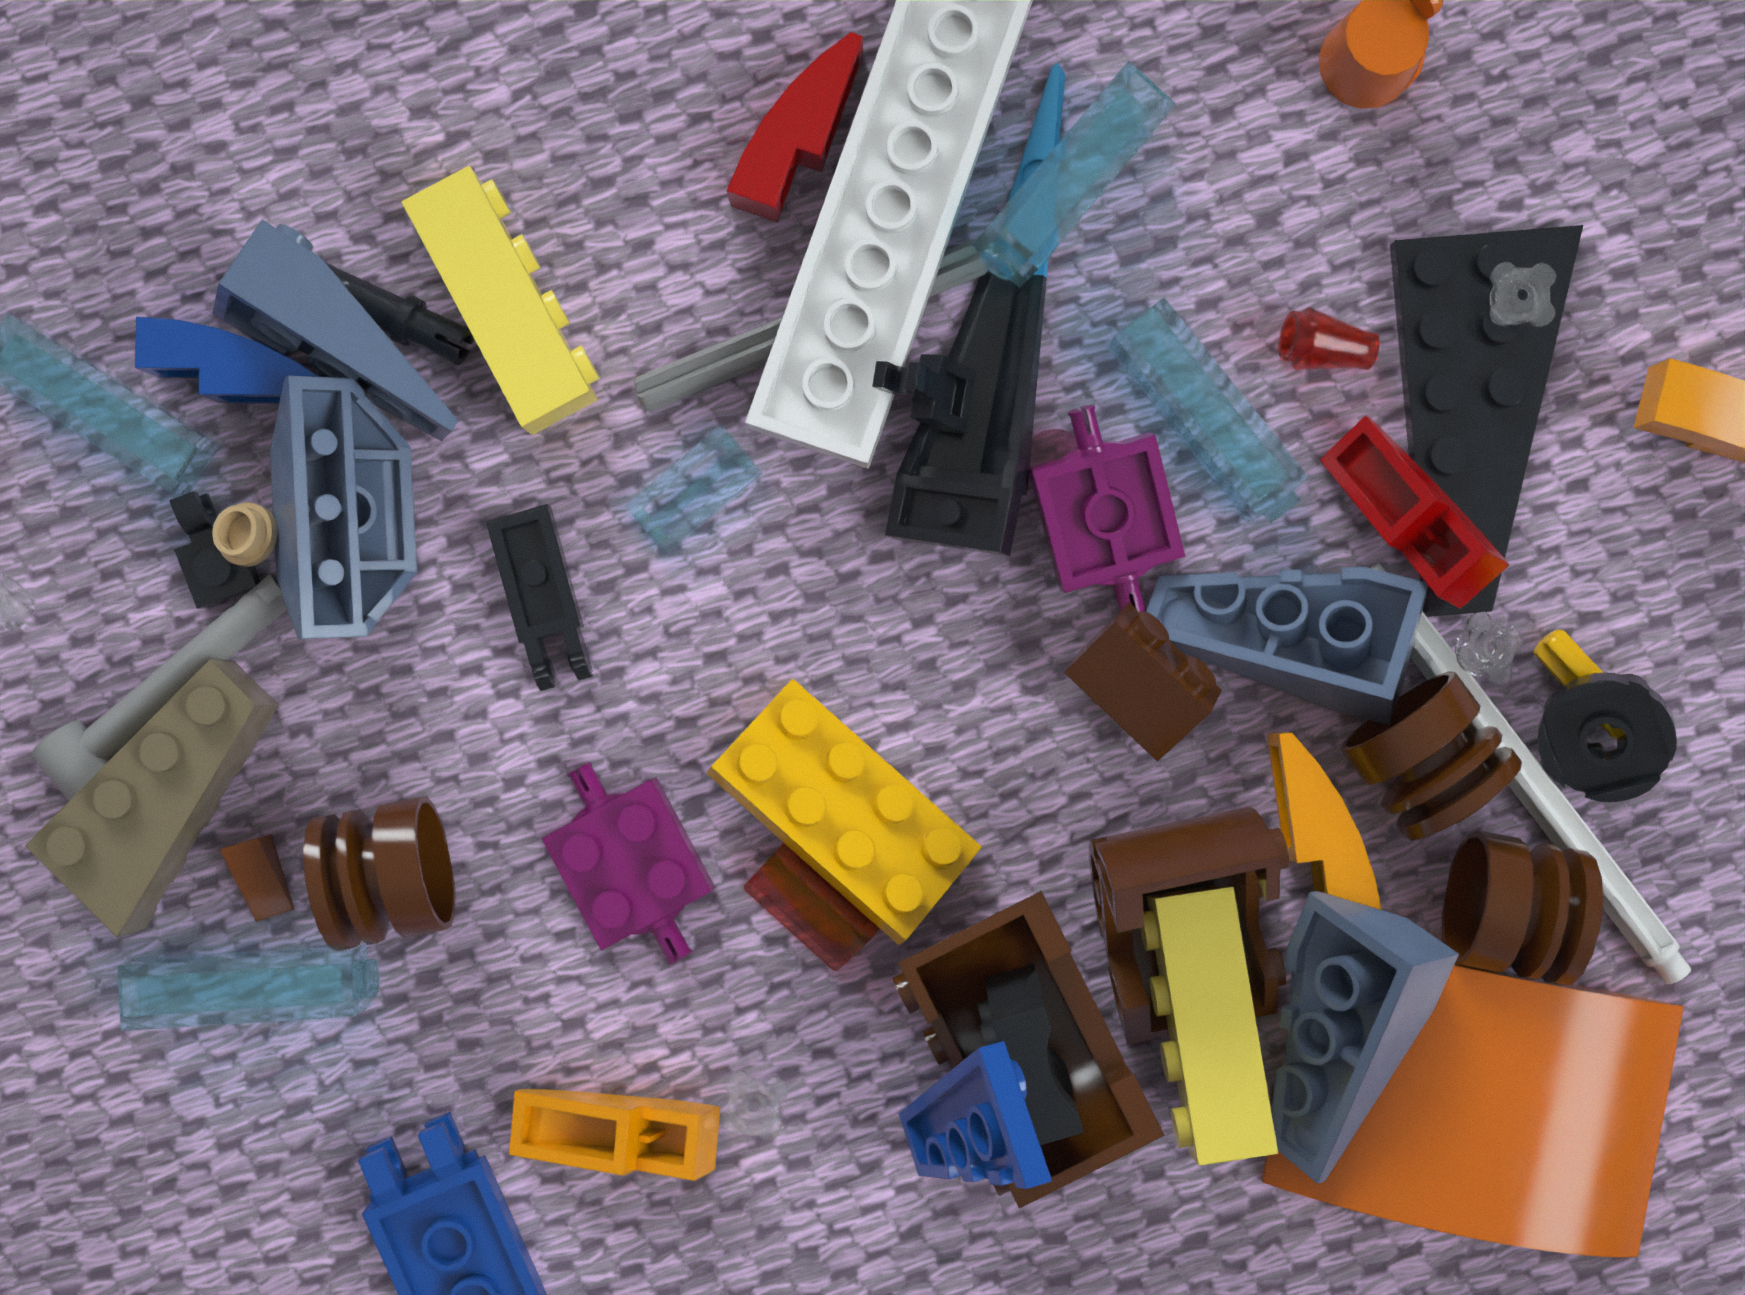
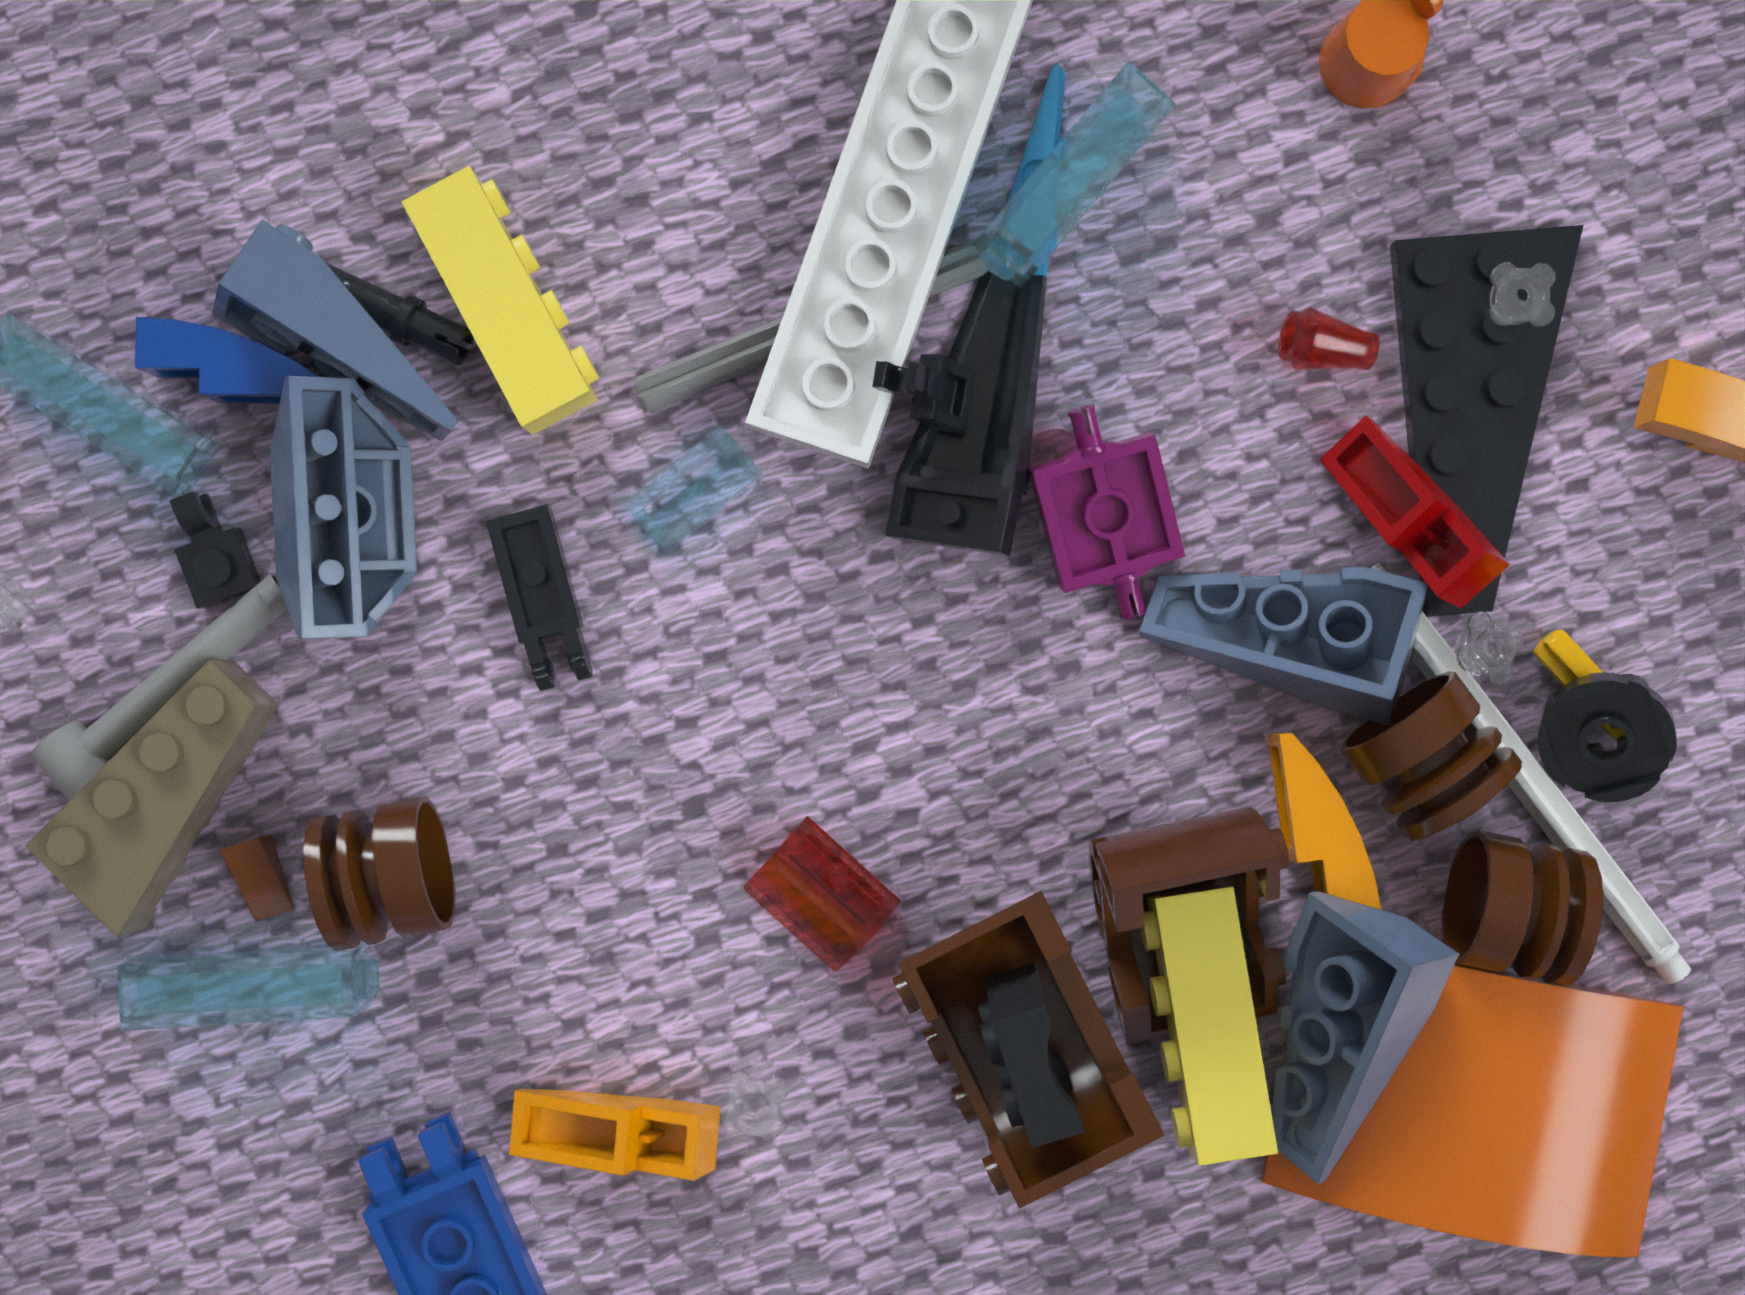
tan plate [212,502,278,567] -> none
magenta plate [541,762,716,965] -> none
yellow plate [706,678,982,945] -> none
red slope [726,32,863,223] -> none
blue wing [899,1041,1052,1189] -> none
reddish brown brick [1064,602,1222,762] -> none
clear light blue brick [1107,297,1309,524] -> none

